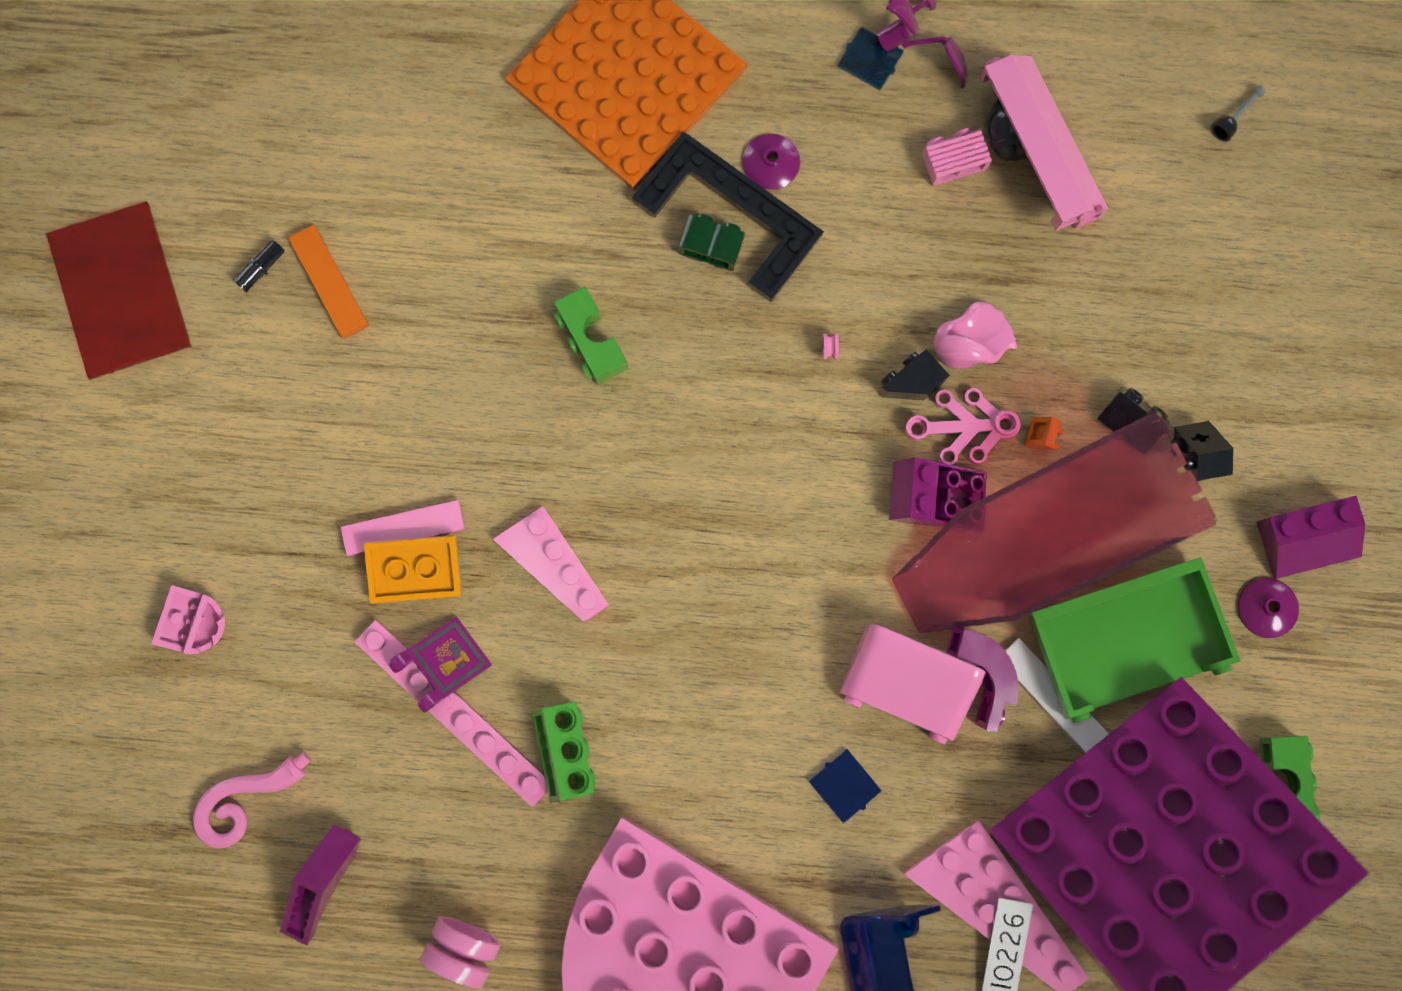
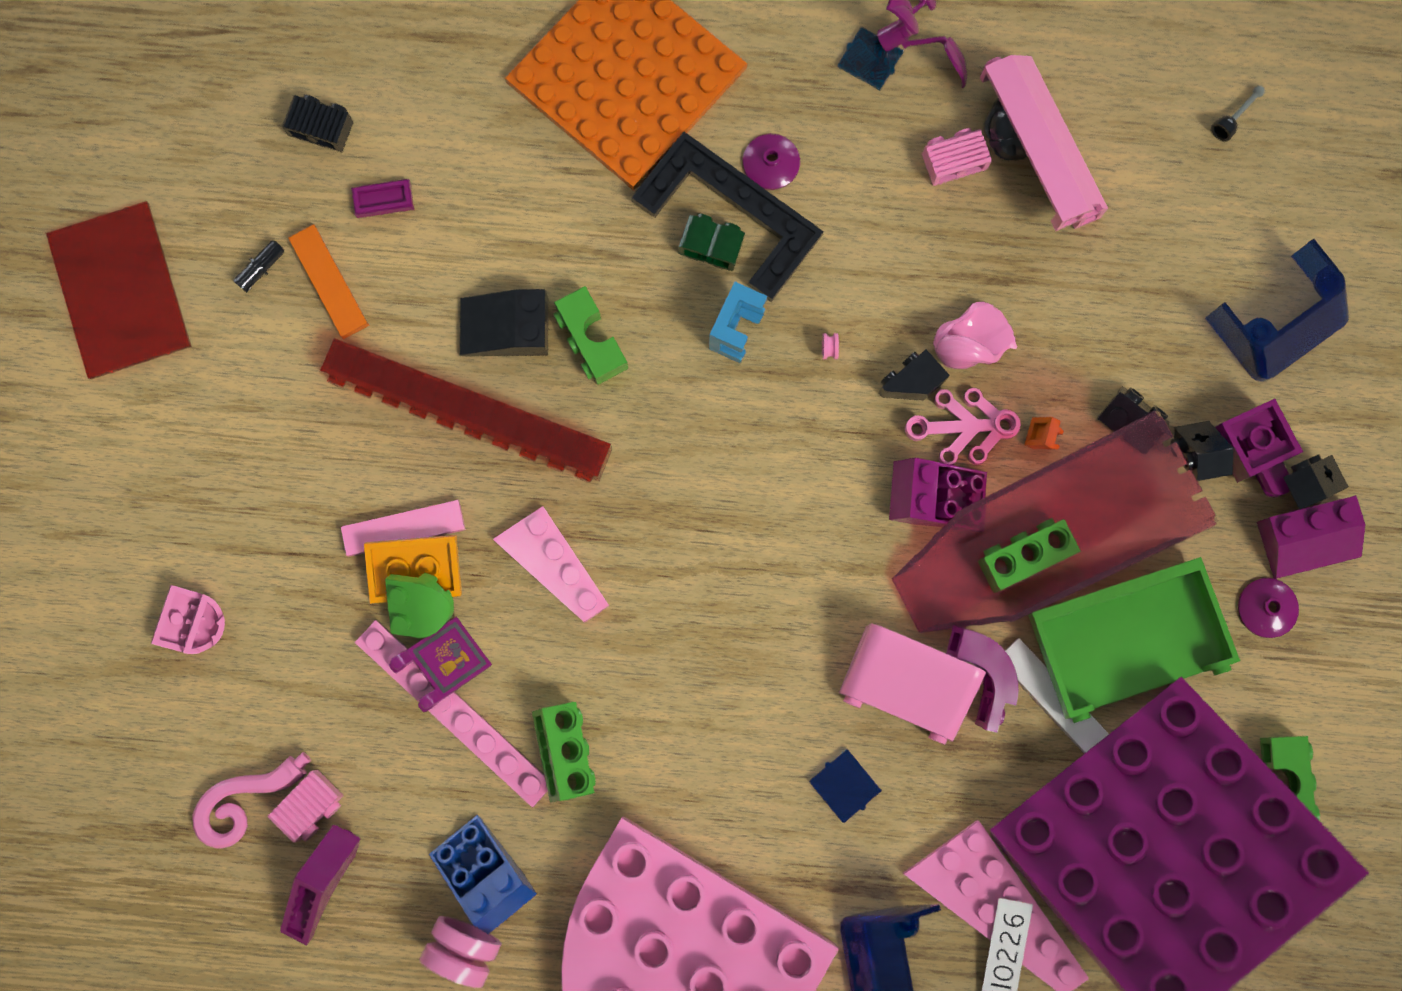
none -> bright pink brick [268,770,344,843]
none -> black brick [282,95,353,153]
none -> clear red brick [320,338,612,483]
none -> magenta tile [351,179,414,218]
none -> bright green slope [385,573,454,638]
none -> blue slope [429,815,537,934]
none -> black slope [460,289,549,357]
none -> dark azure panel [709,282,768,364]
none -> bright green brick [977,518,1081,593]
none -> clear blue windscreen [1205,238,1349,382]
none -> magenta brick [1215,398,1303,498]
none -> black brick [1283,454,1349,510]

